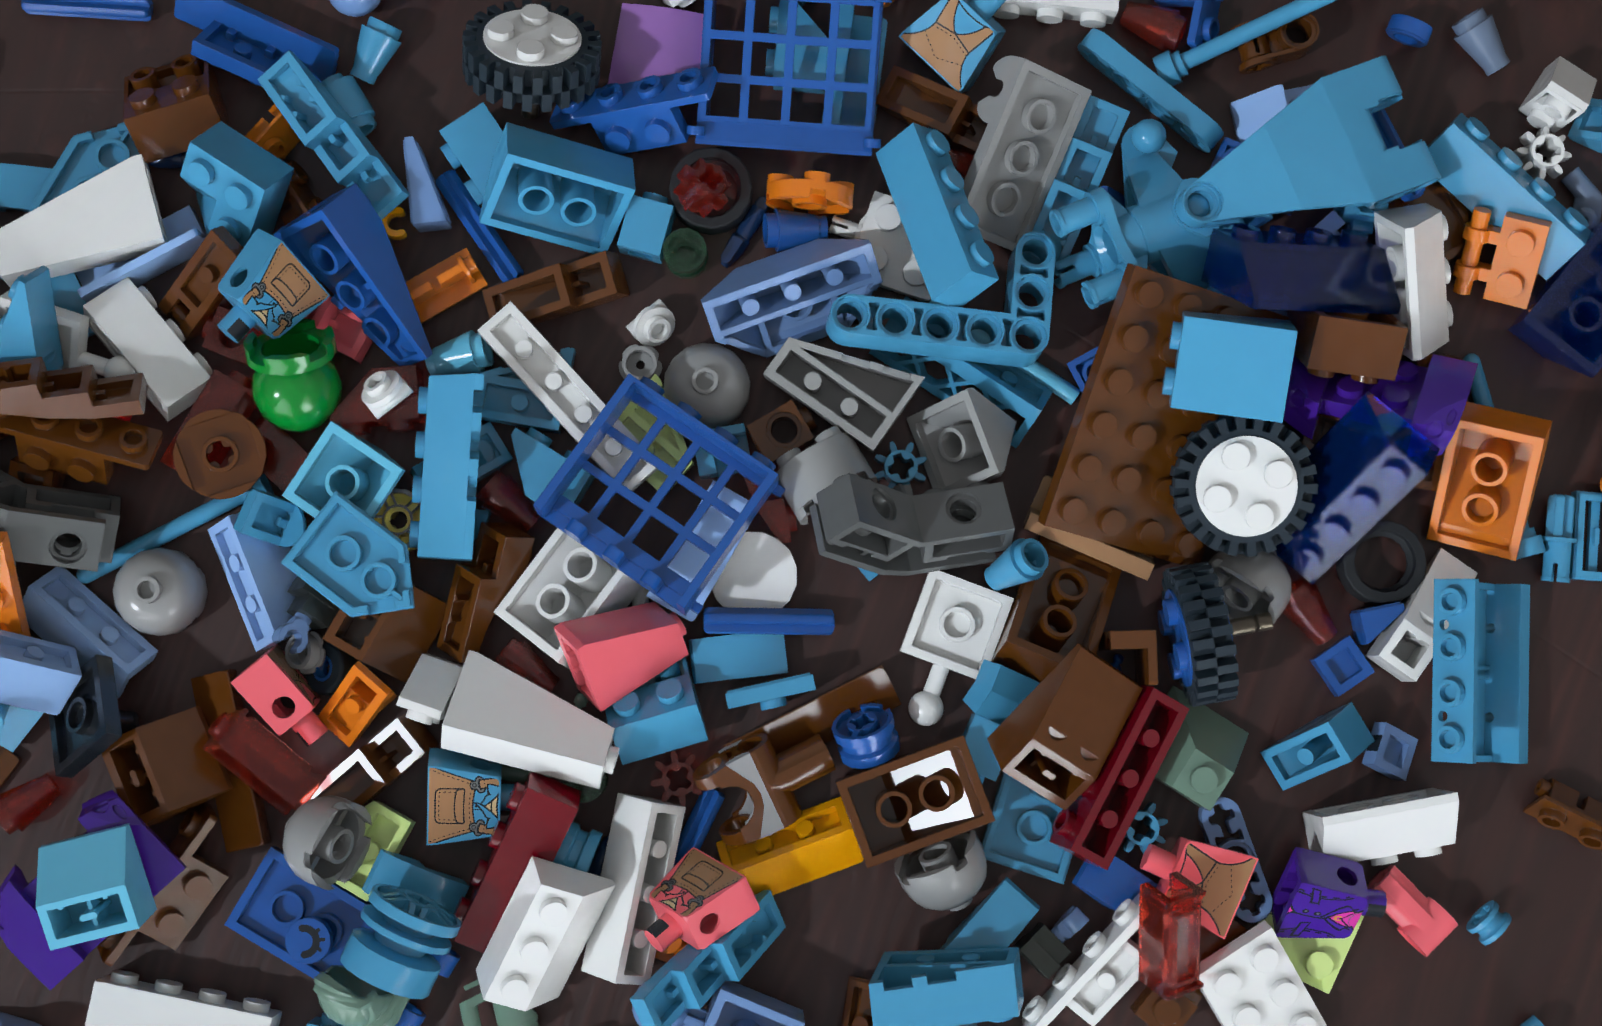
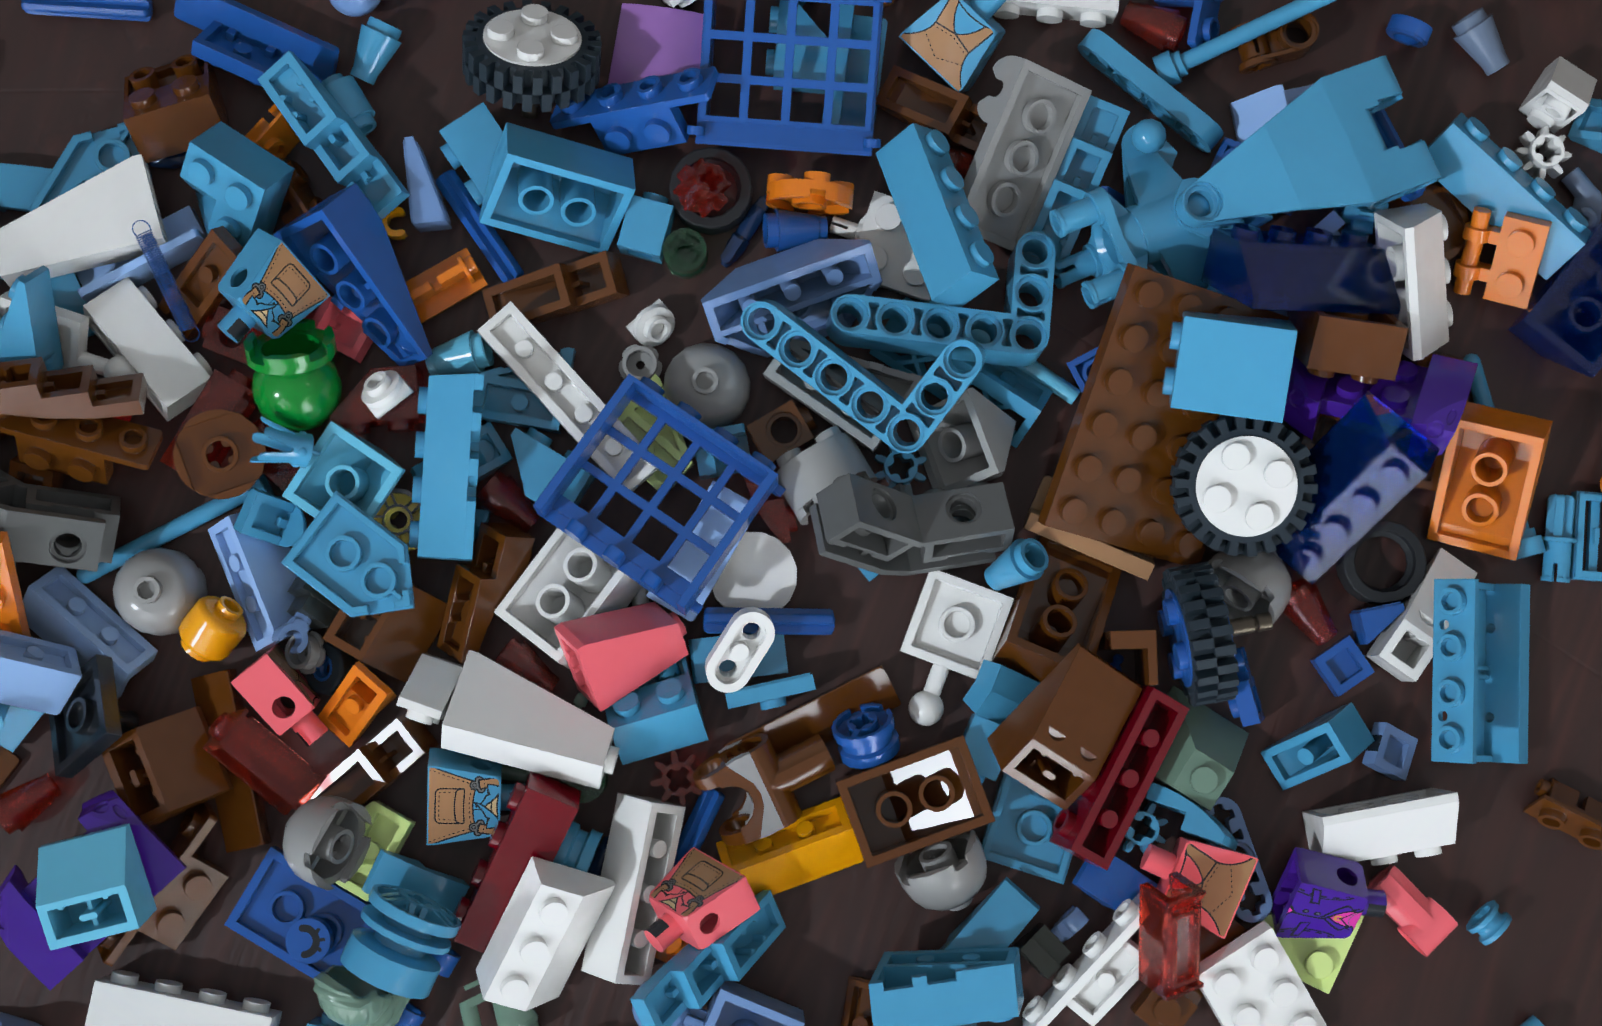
none -> blue piece [132,220,200,342]
none -> light orange head [178,596,247,662]
none -> dark azure piece [250,416,321,468]
none -> white plate [705,607,775,693]
none -> dark azure beam [741,299,986,454]
none -> dark azure slope [1145,782,1238,851]
none -> blue plate [1228,646,1265,727]

